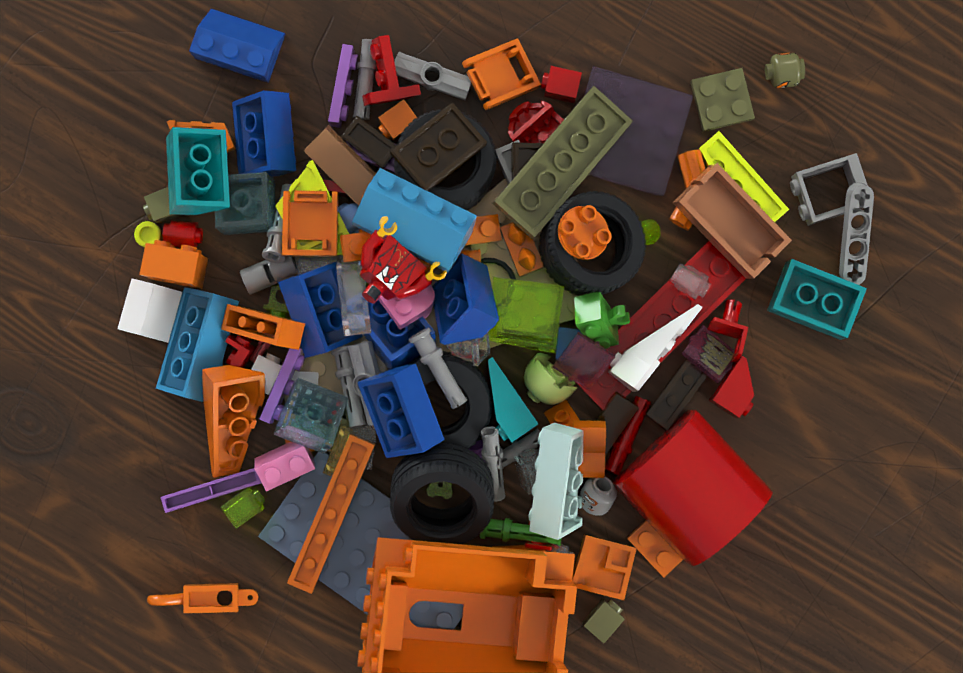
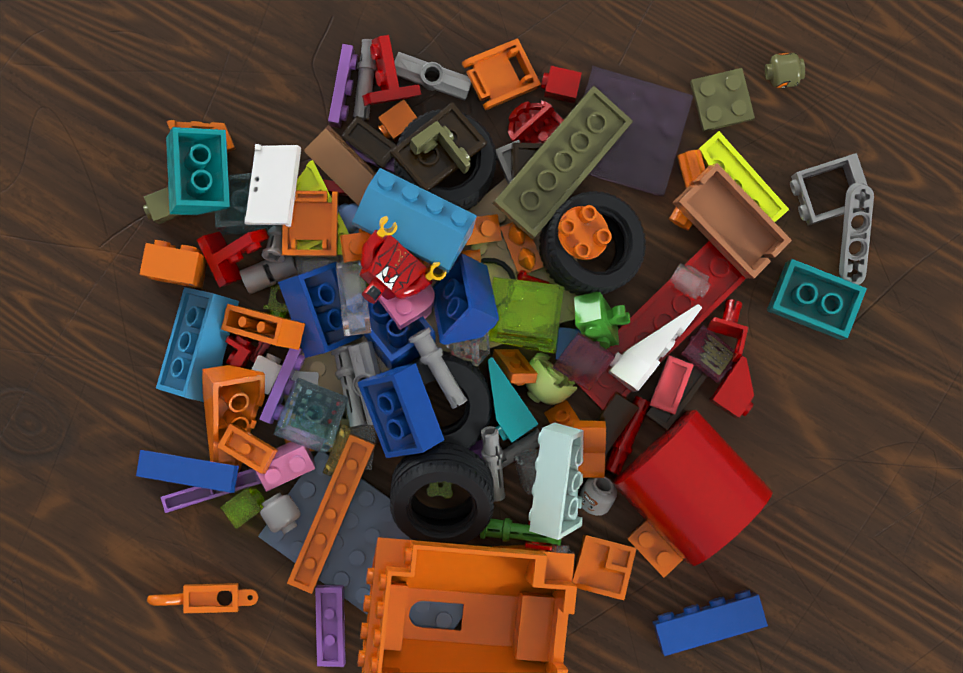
white slope [118,279,183,343] -> none
neon yellow tile [134,221,162,248] -> none
red brick [162,221,203,248] -> none
blue slope [189,9,285,83] -> none
blue slope [232,90,296,179] -> none
olive brick [582,598,625,643] -> none
clear neon green plate [641,219,661,245] -> none
none -> blue tile [136,450,239,493]
none -> red bracket [197,228,269,288]
none -> orange plate [218,424,278,474]
none -> white door [245,144,301,227]
none -> light grey head [260,493,301,534]
none -> medium lavender plate [315,585,346,667]
none -> olive bracket [410,121,470,174]
none -> orange plate [493,349,538,386]
none -> red piece [517,270,550,288]
none -> coral tile [649,355,694,415]
none -> blue brick [652,590,768,656]

